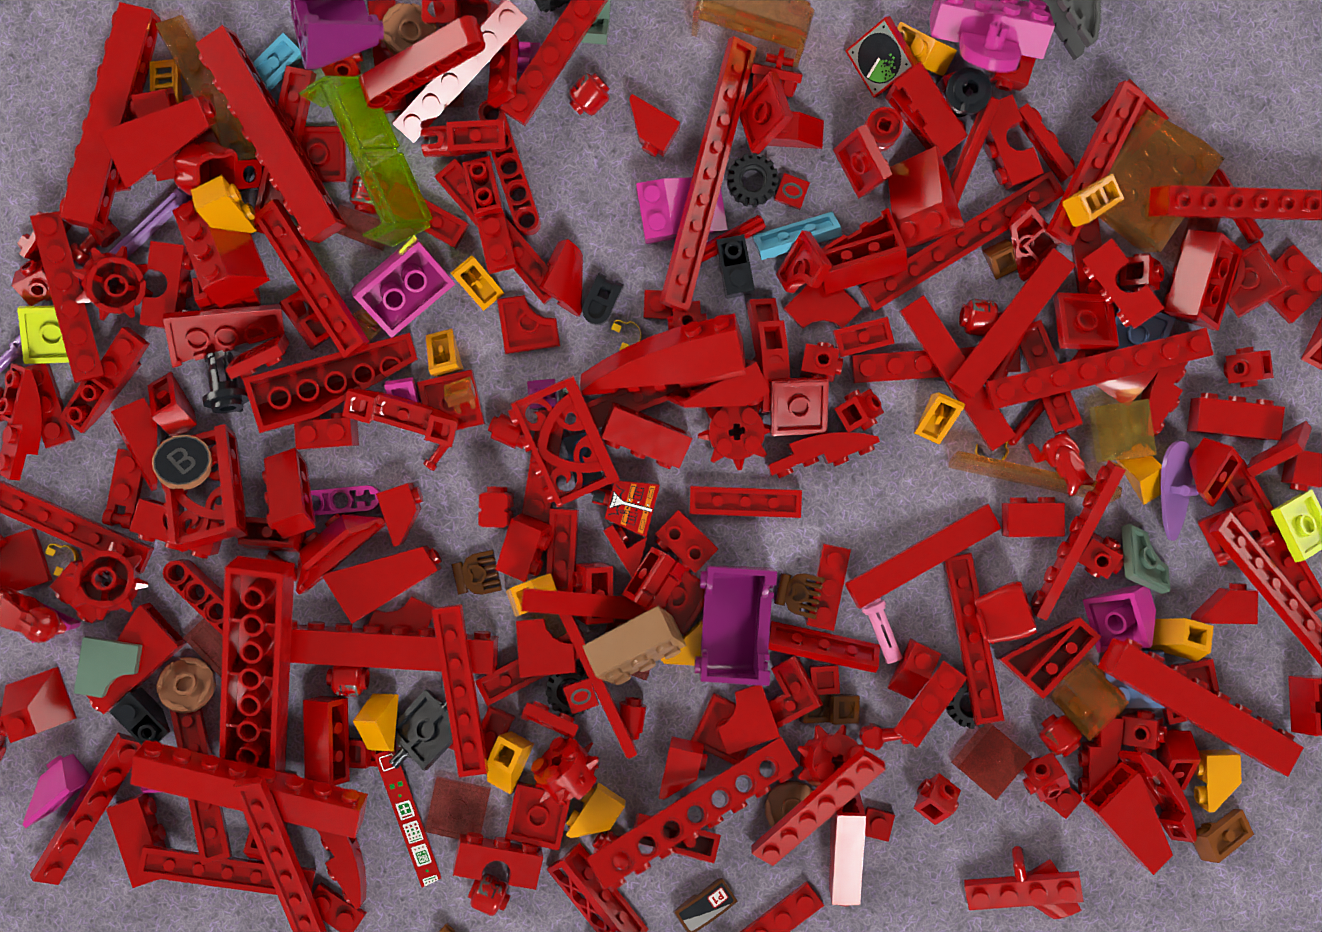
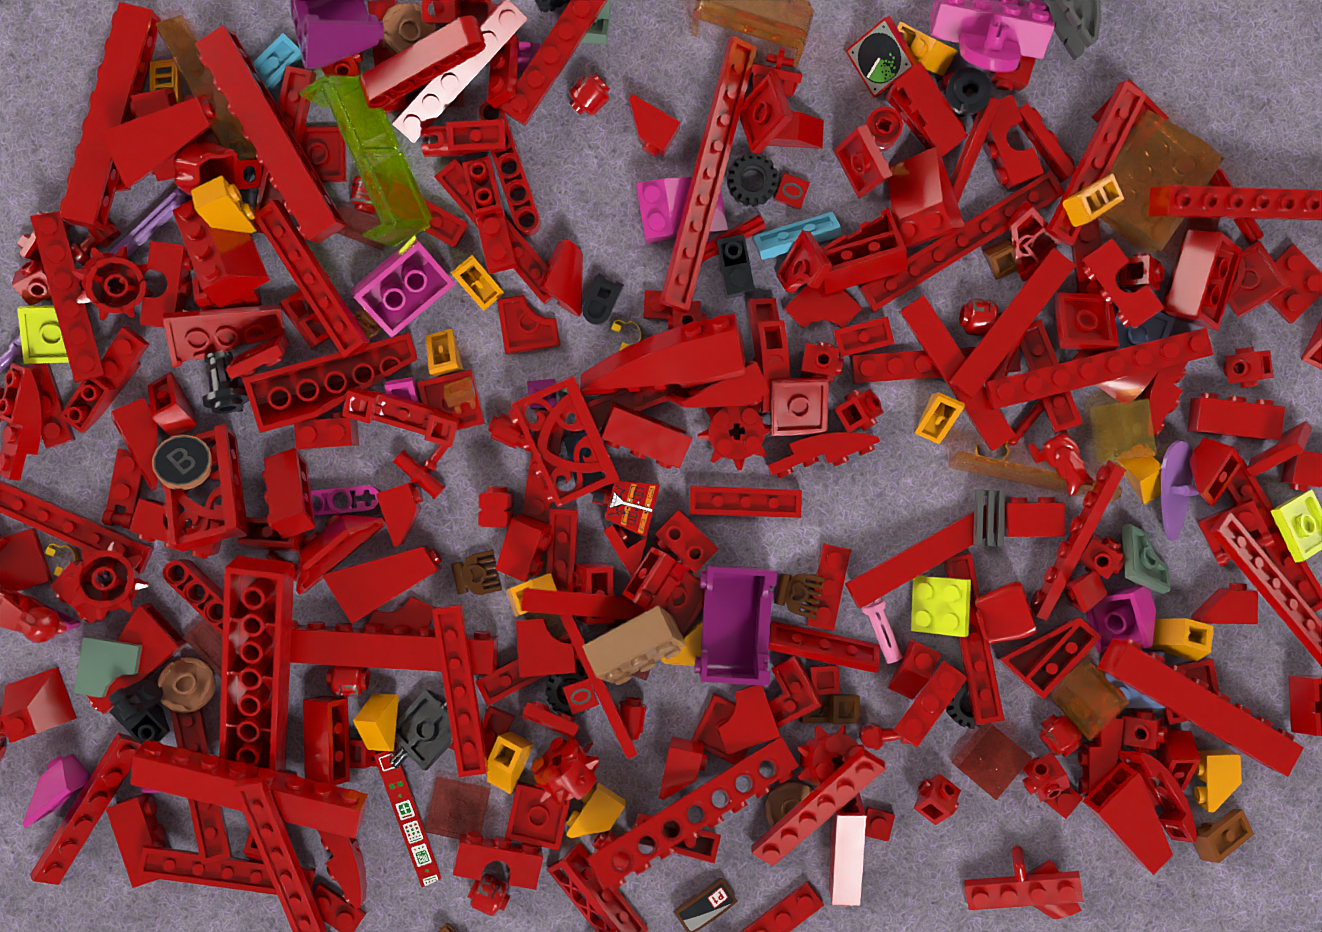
none -> black plate [109,679,163,721]
none -> red pin [393,449,446,500]
none -> neon yellow plate [911,575,971,637]
none -> dark grey tile [973,489,1005,547]
none -> red slope [1063,570,1107,613]

